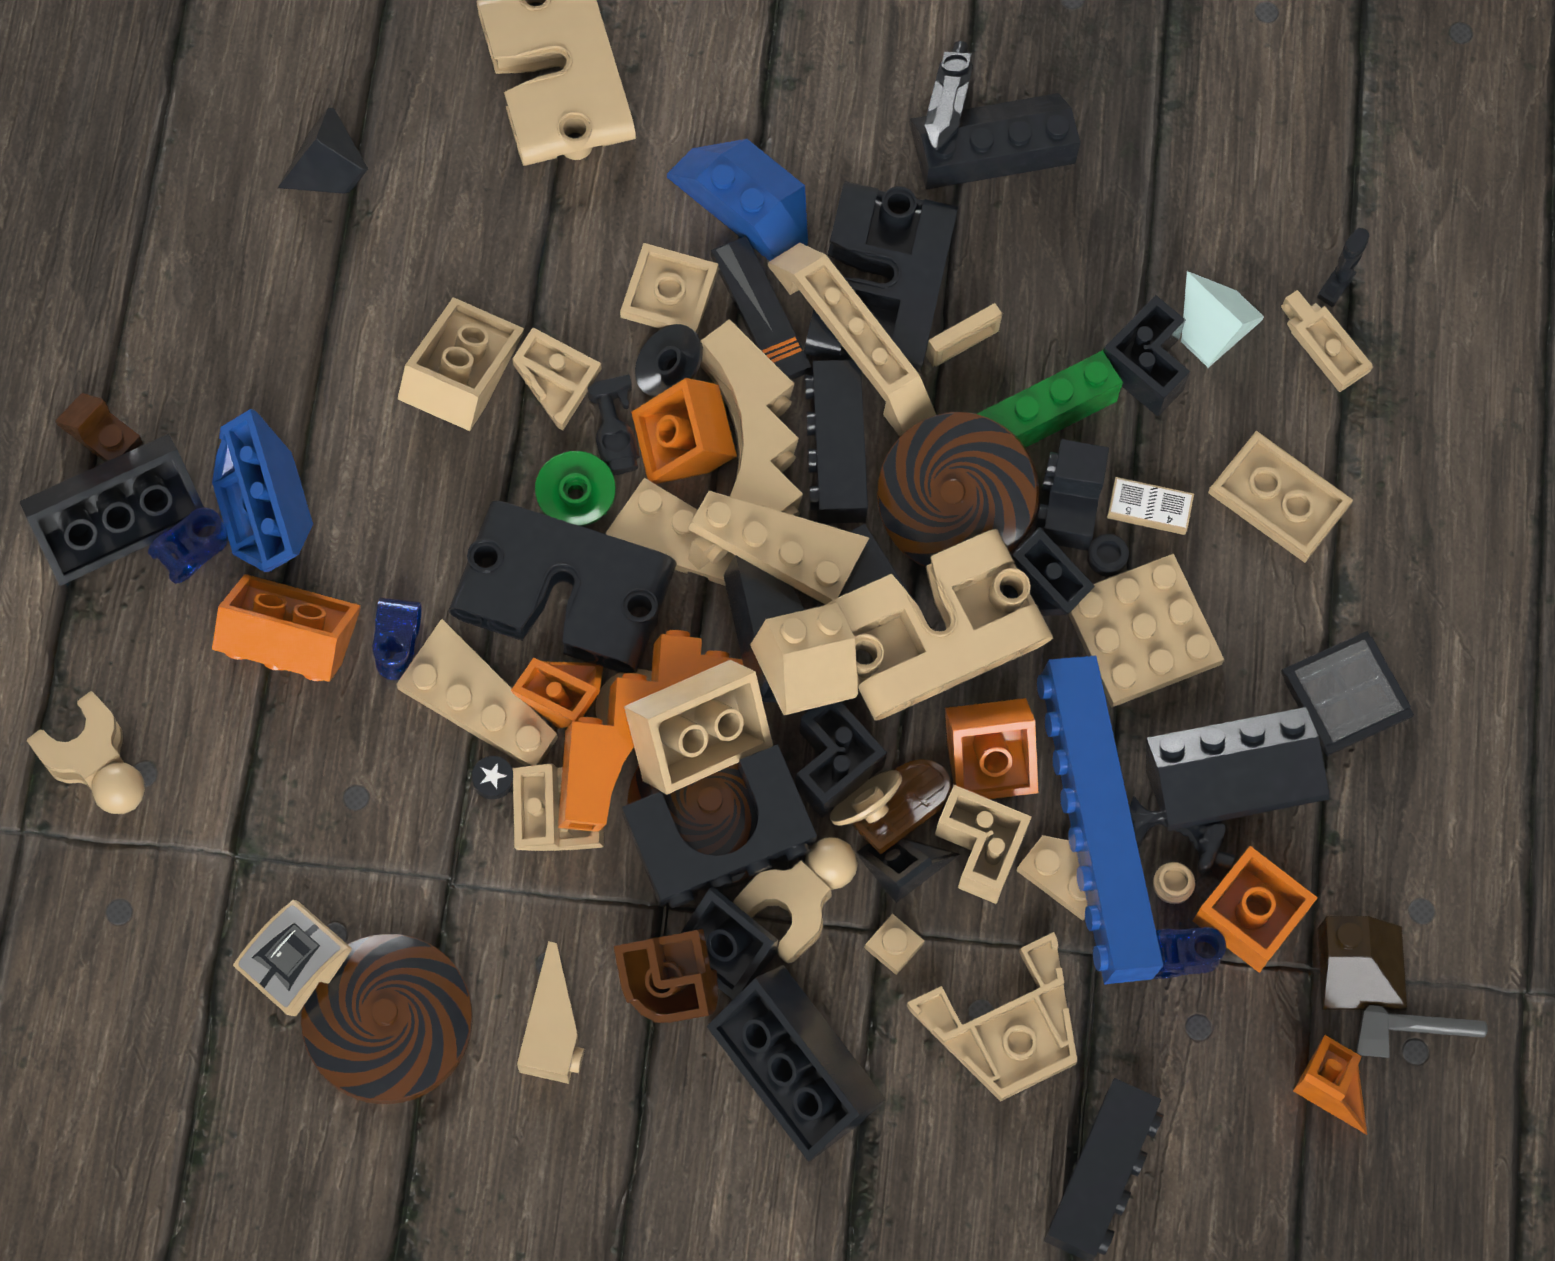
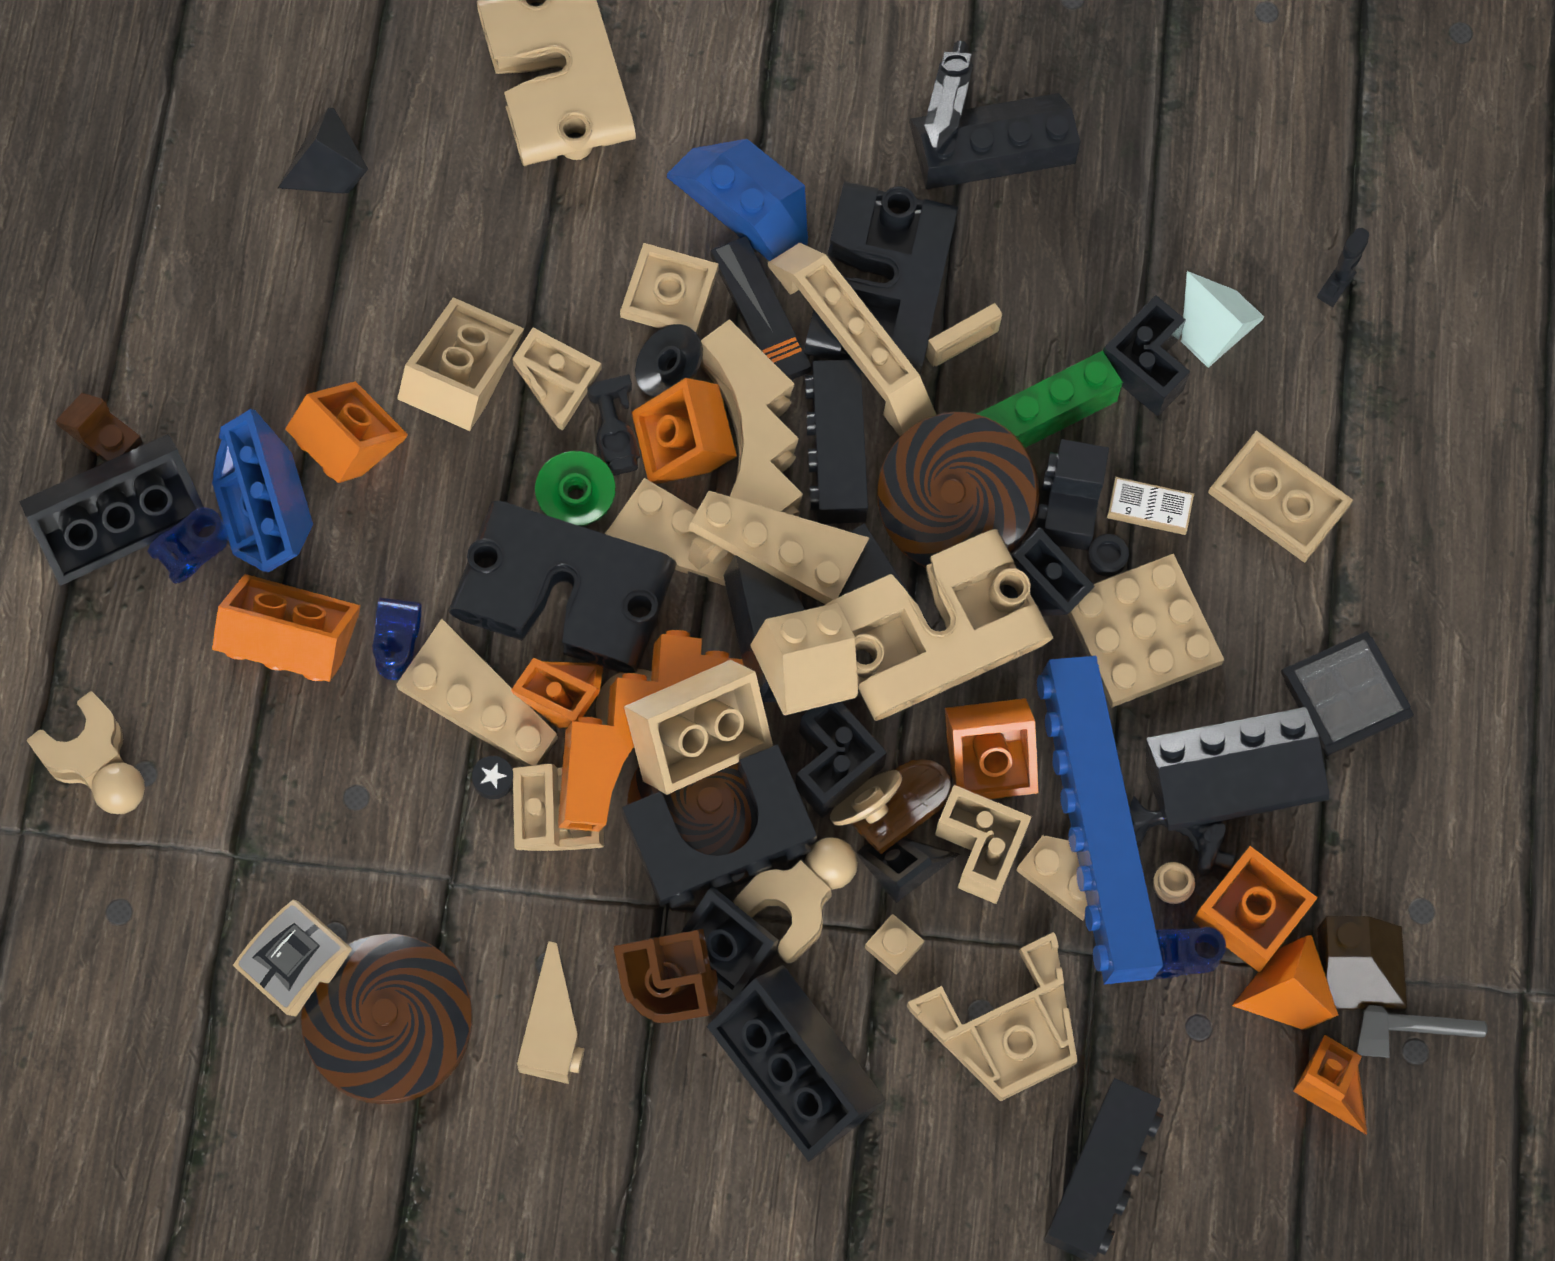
tan hinge [1281,290,1373,392] -> none
none -> orange slope [285,381,408,483]
none -> orange slope [1232,935,1338,1029]

